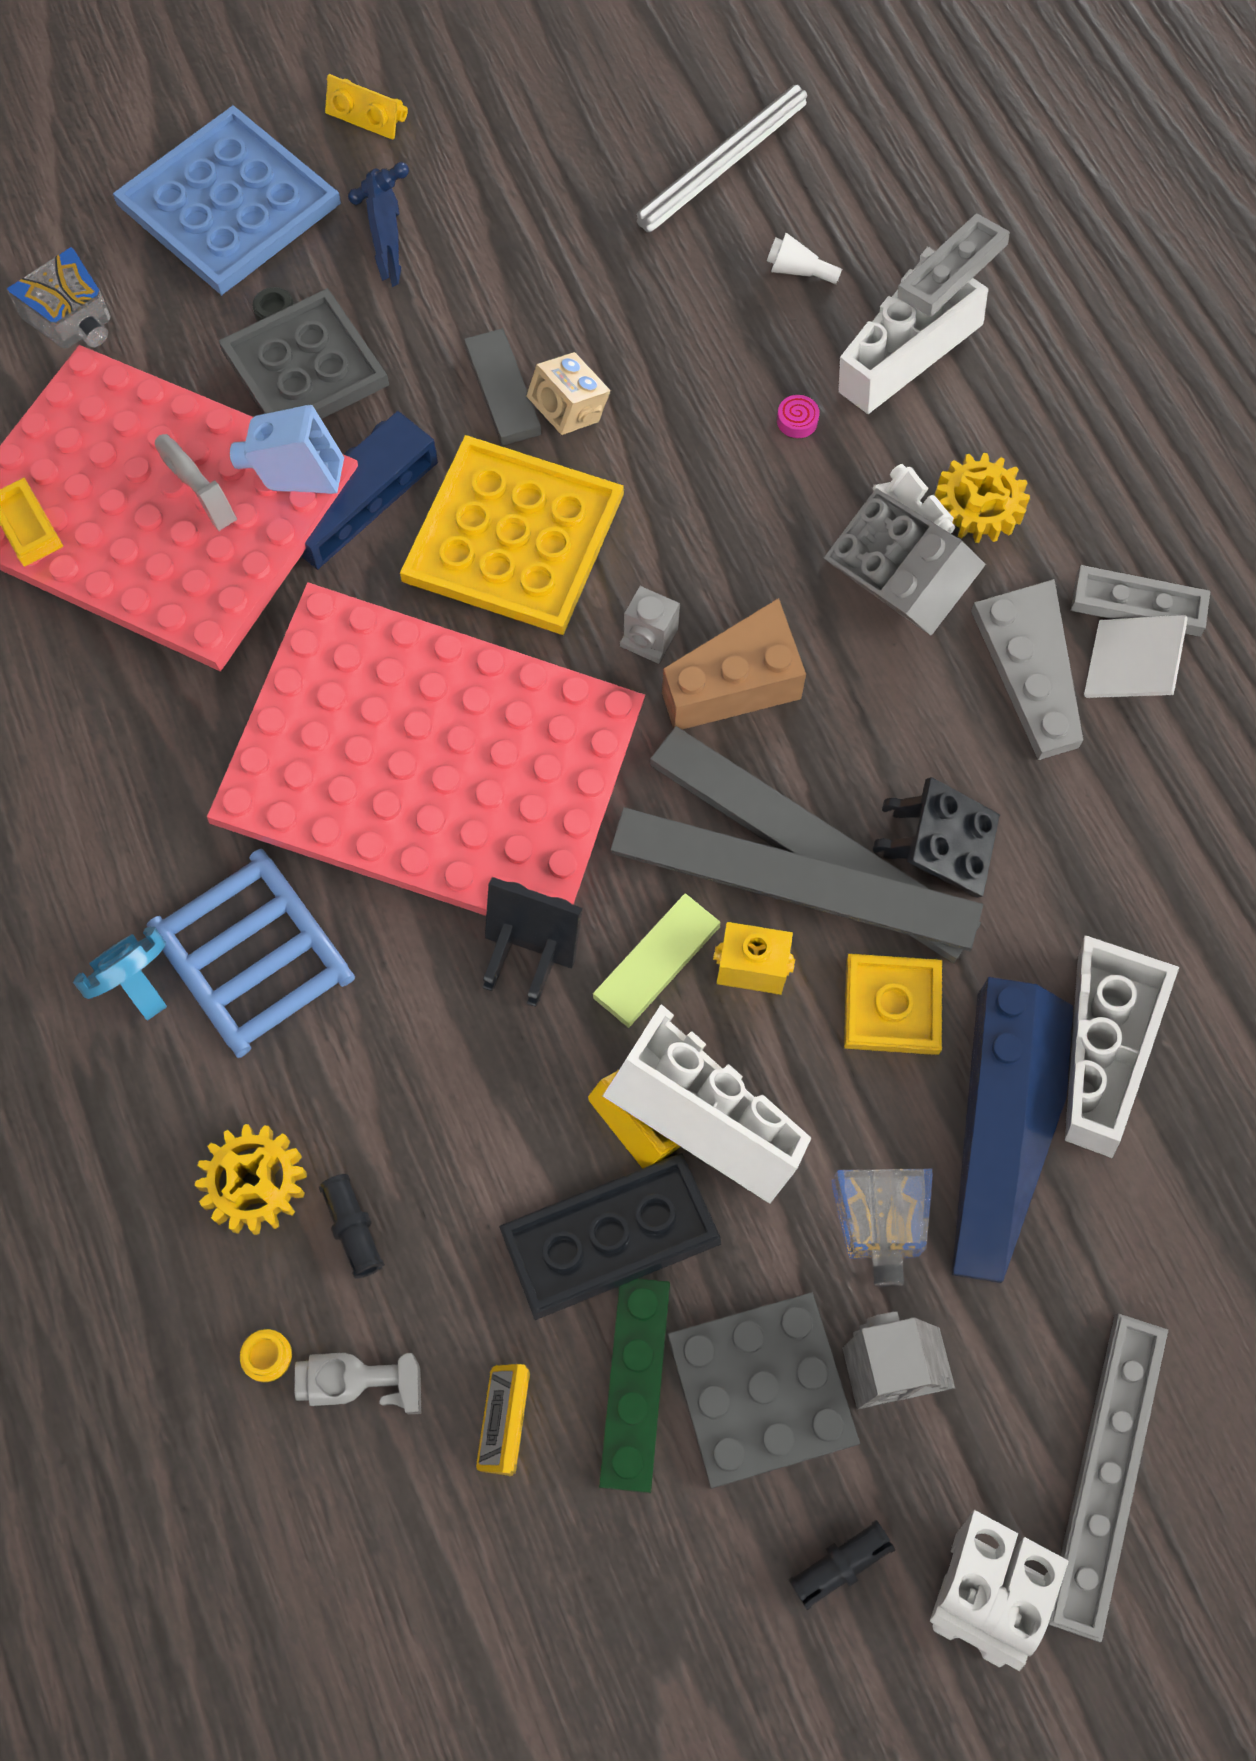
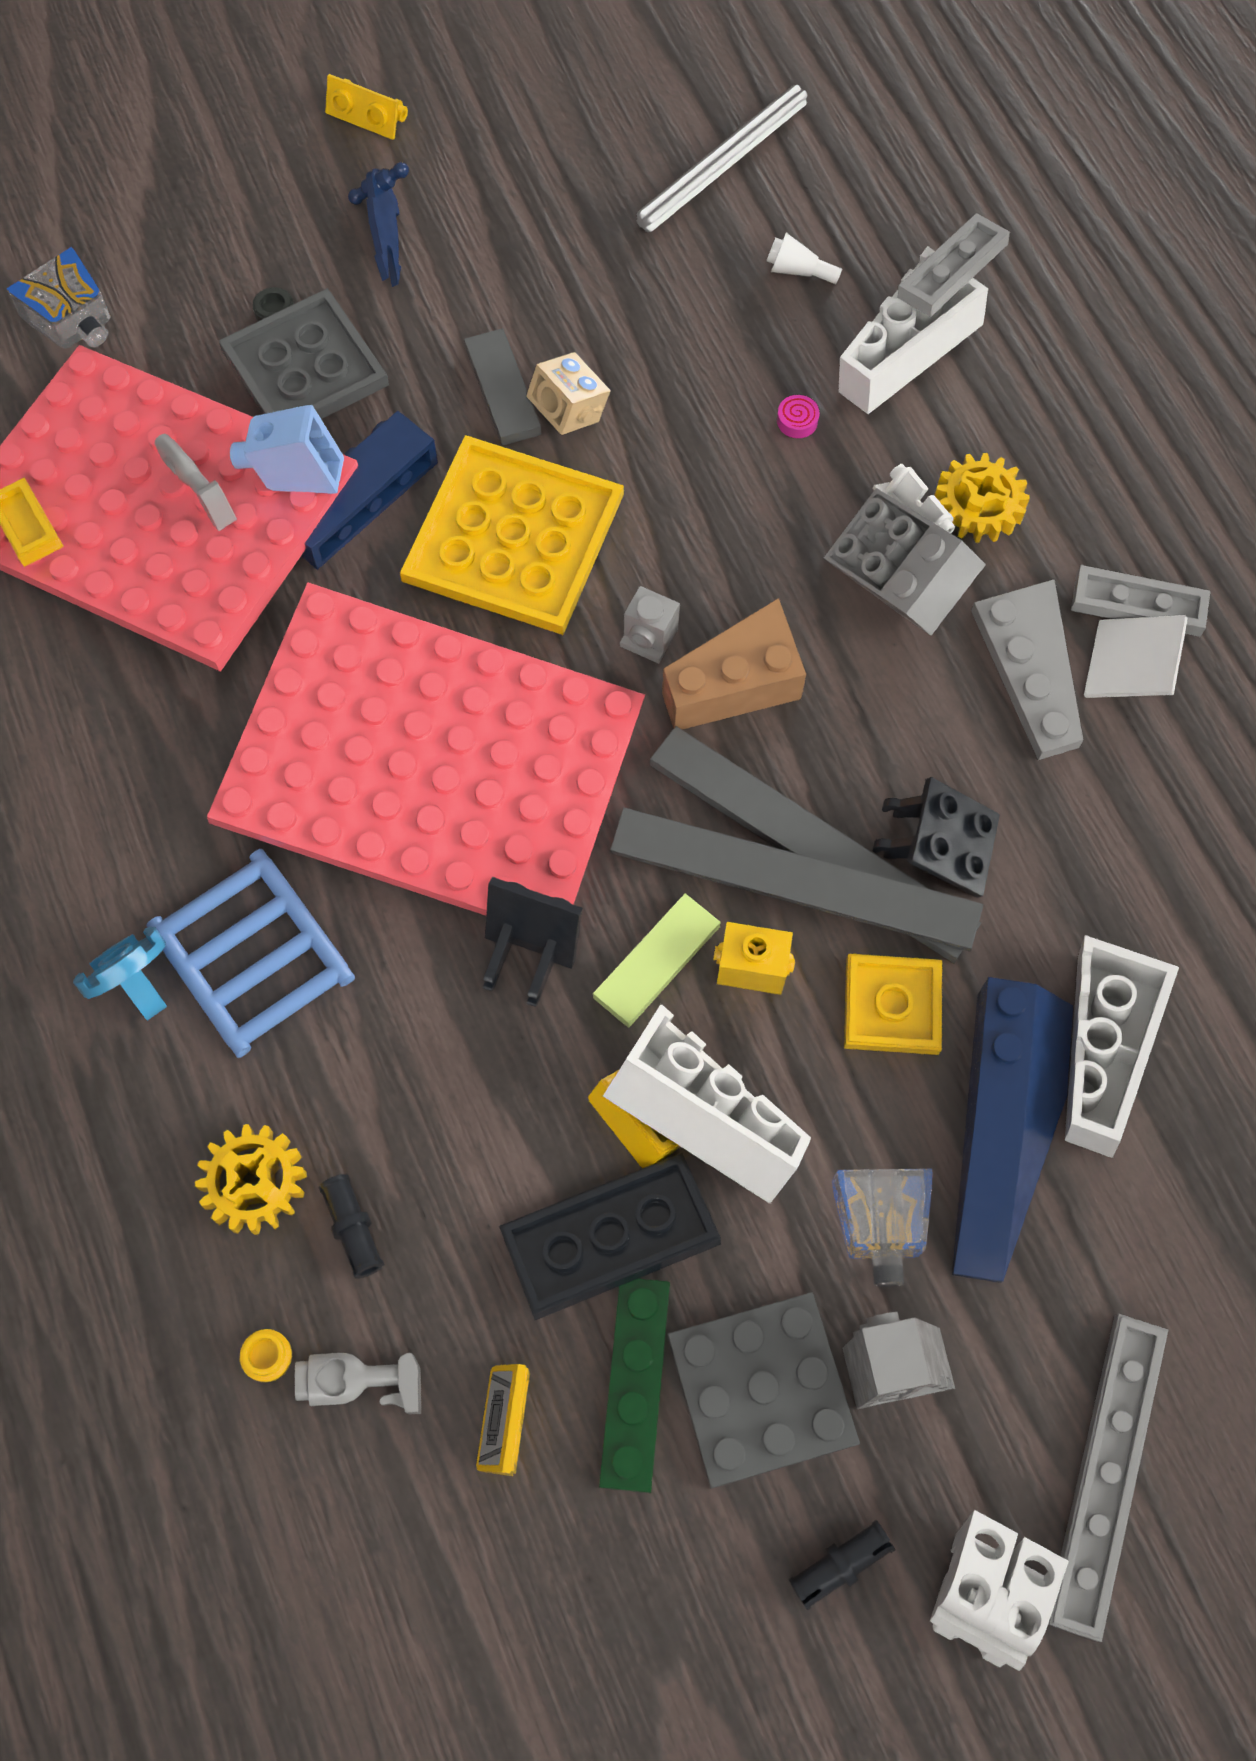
medium blue plate [113,105,341,296] -> none

